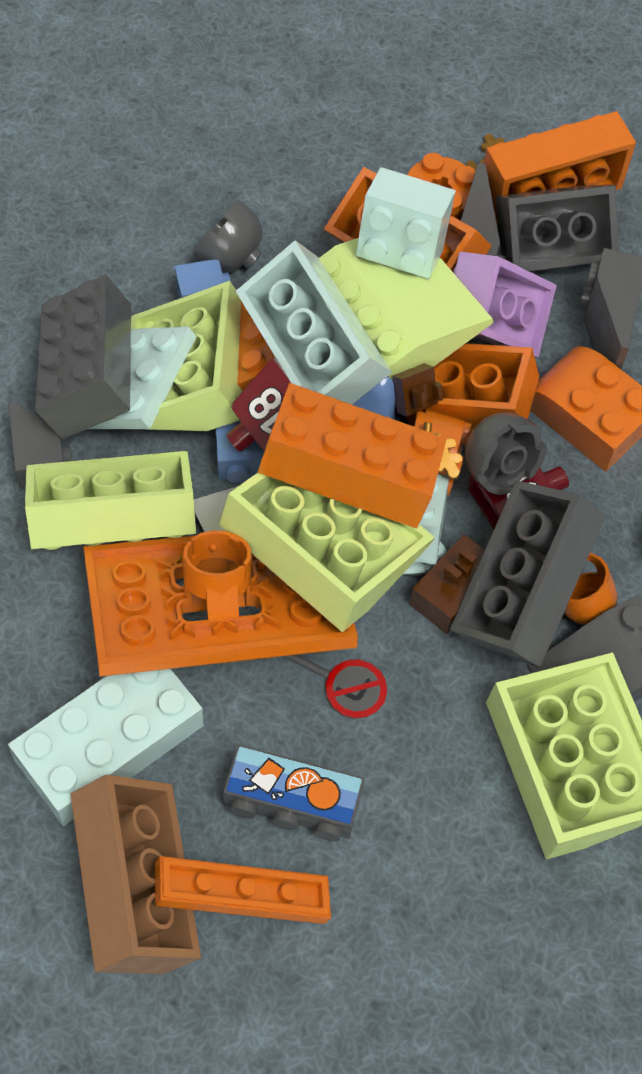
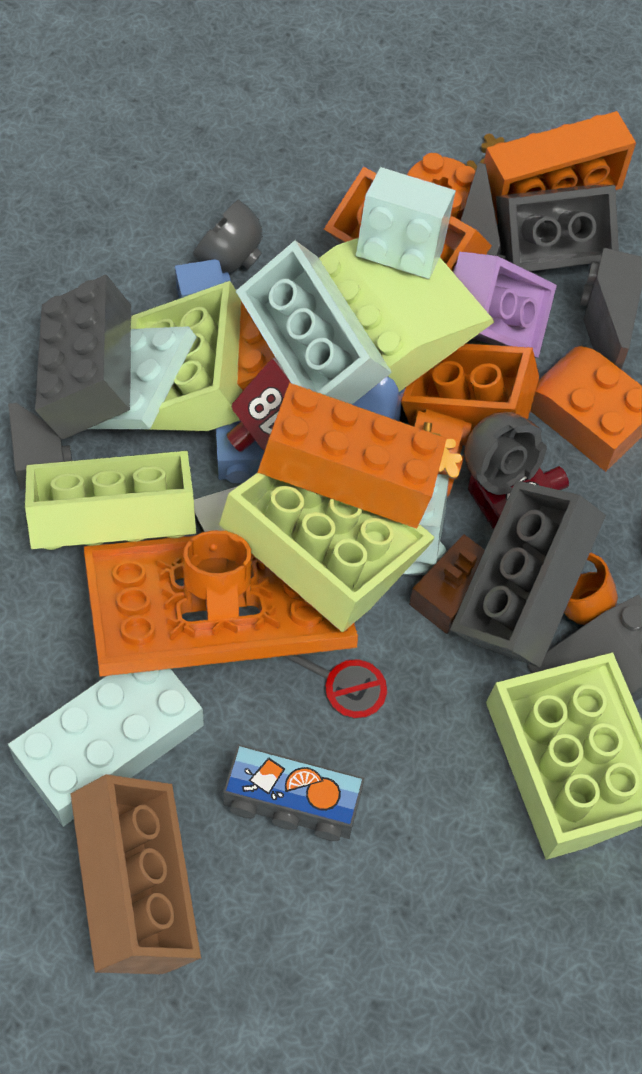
orange tile [155,856,331,924] -> none
reddish brown tile [392,363,443,417] -> none

